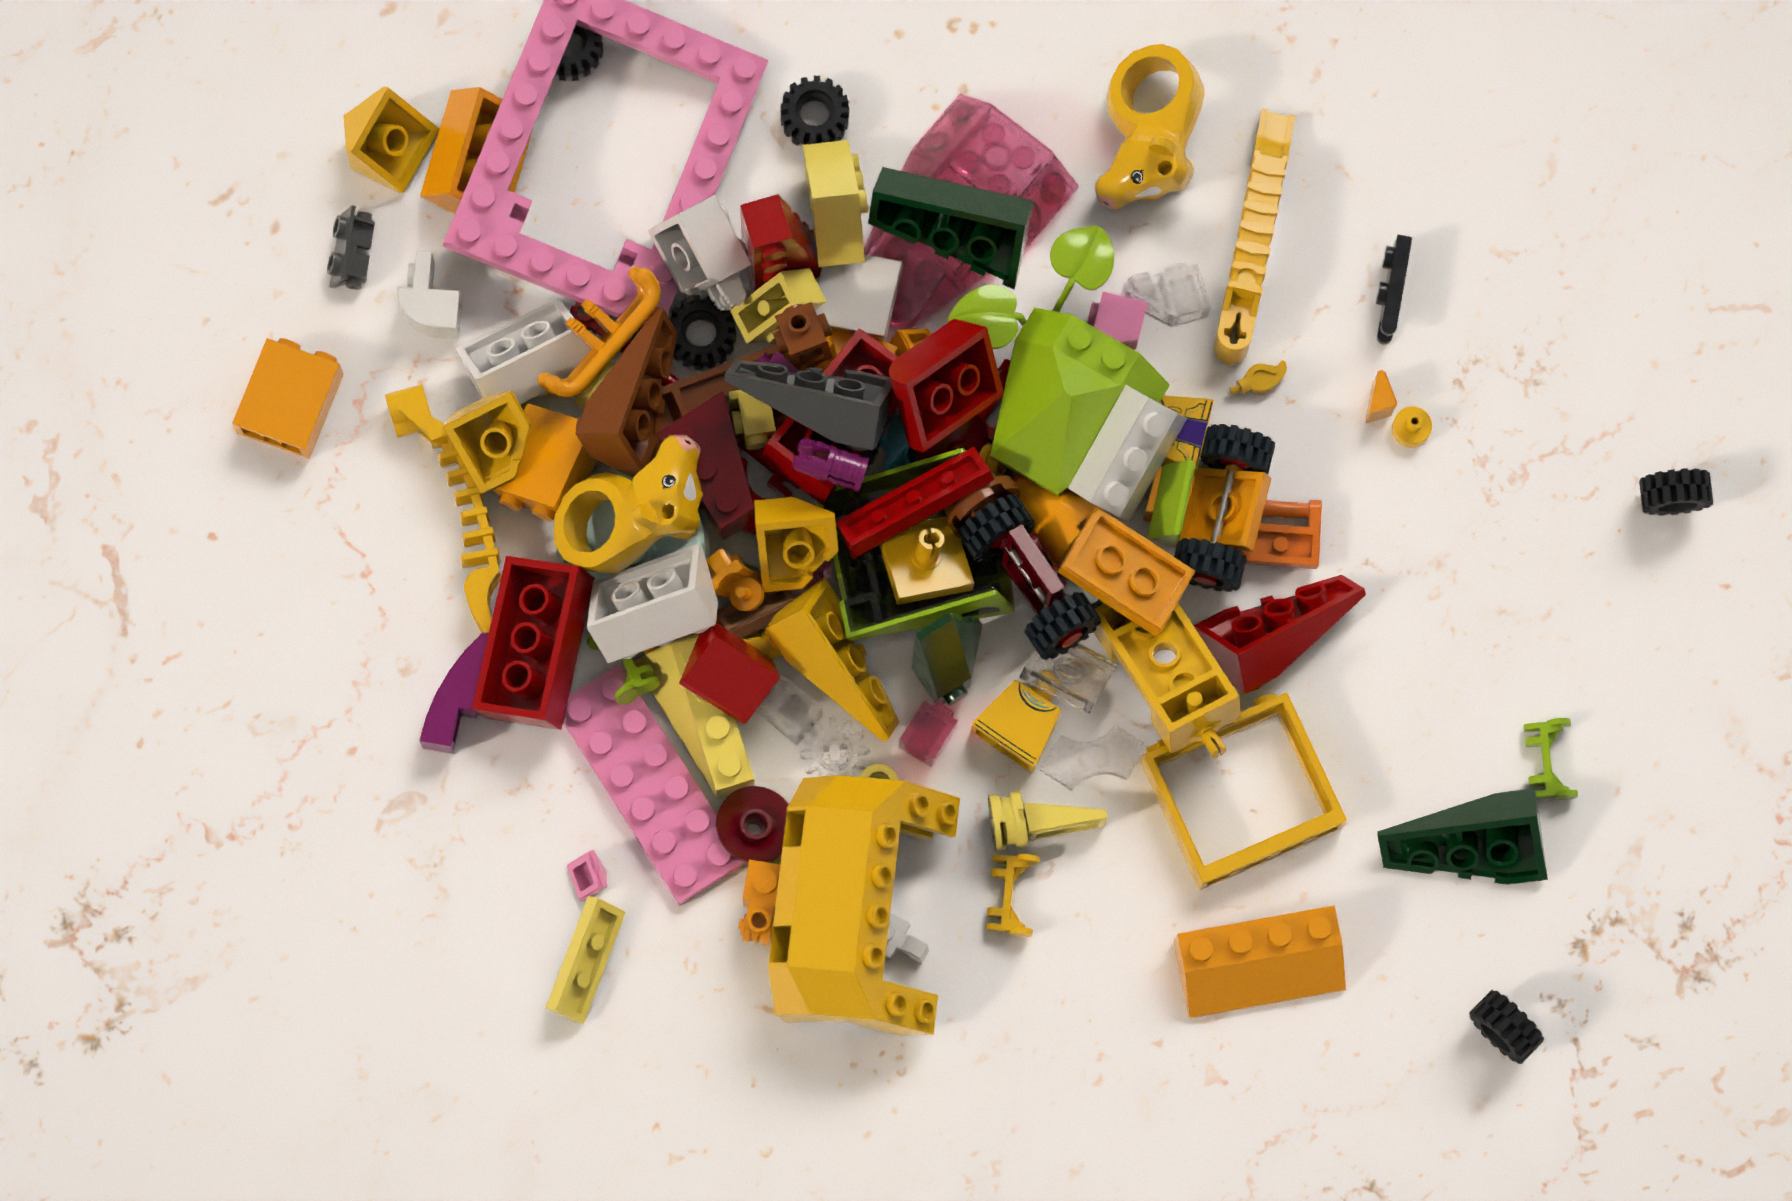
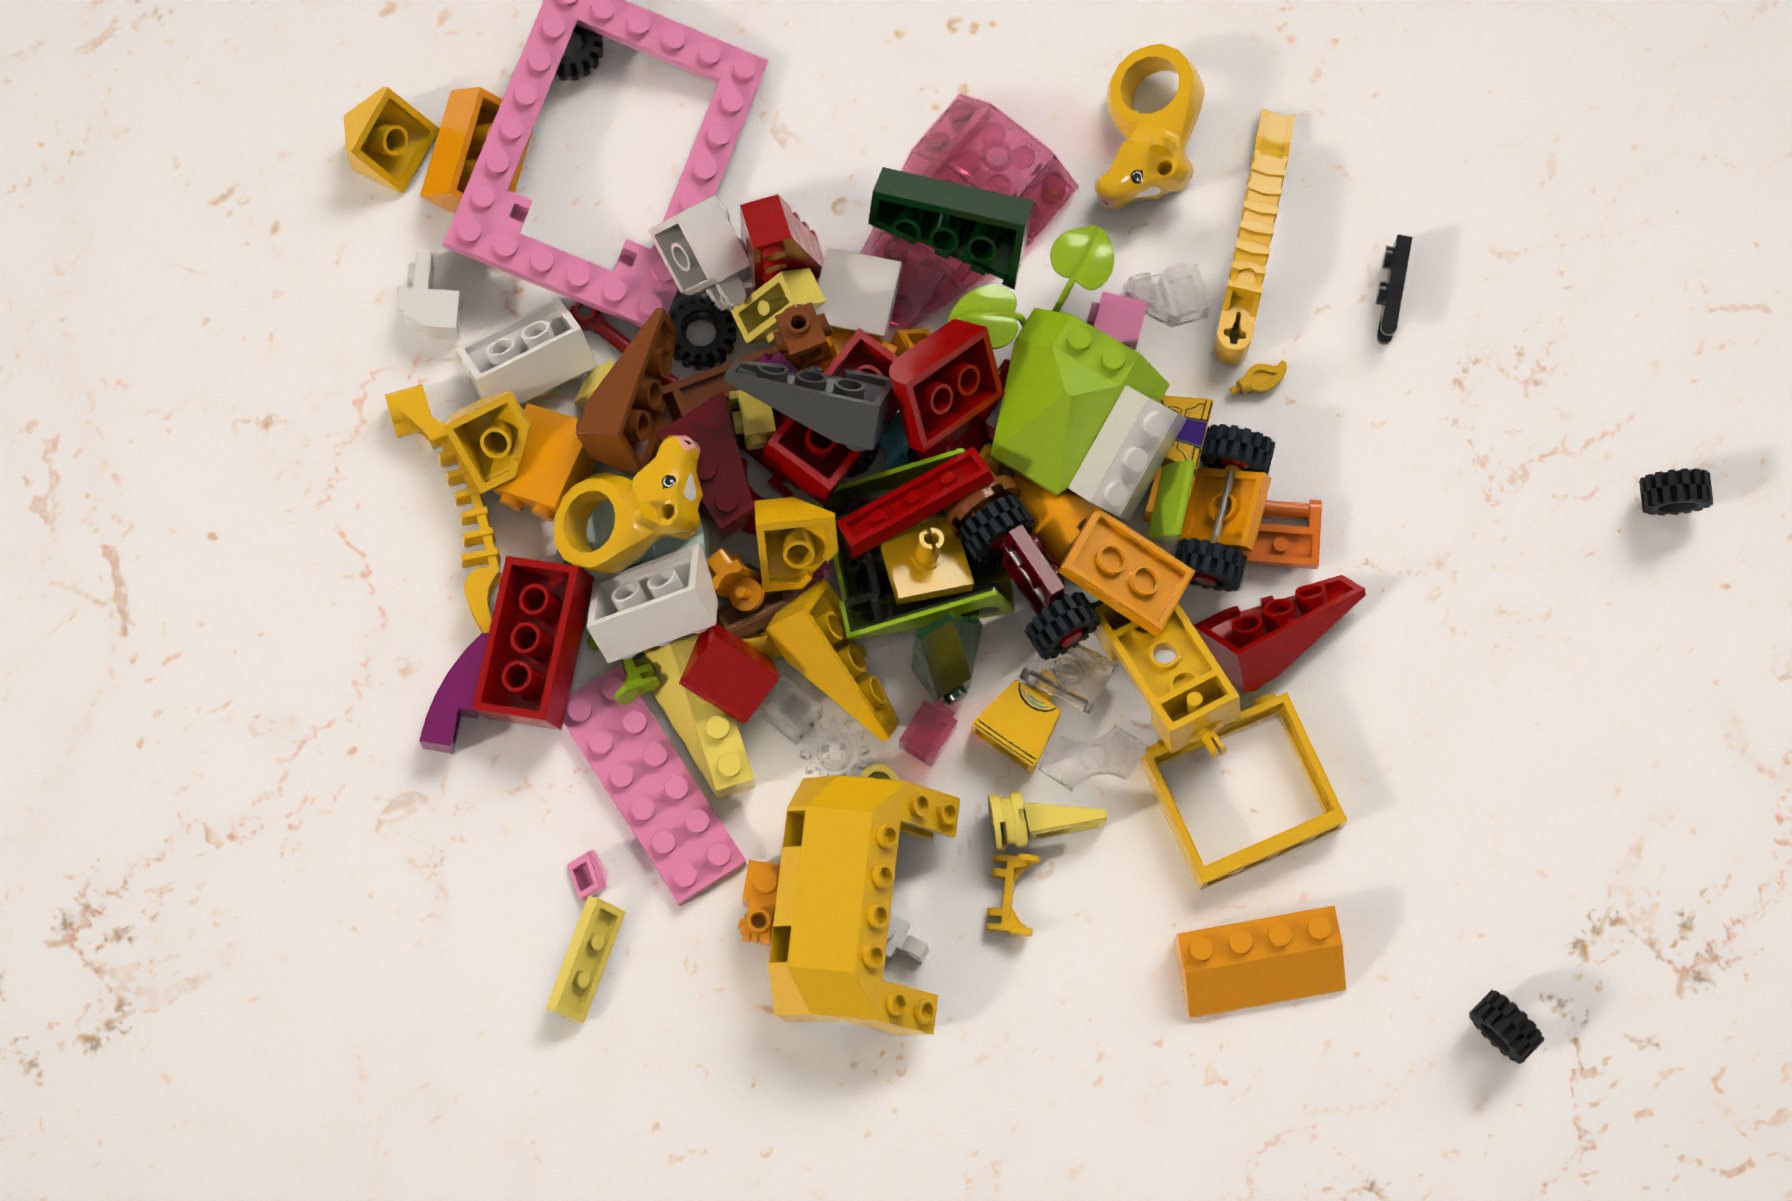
light orange brick [232,338,344,459] -> none
dark grey hinge [327,205,375,290] -> none
light orange piece [537,266,661,397] -> none
dark red dish [716,786,789,863] -> none
black tyre [780,75,850,146] -> none
magenta hinge [792,438,870,492] -> none
light yellow wedge [803,140,868,267] -> none
light orange slope [1365,370,1397,424] -> none
dark green wedge [1377,788,1548,885] -> none
yellow tile [1391,406,1432,448] -> none
lime piece [1523,718,1578,800] -> none

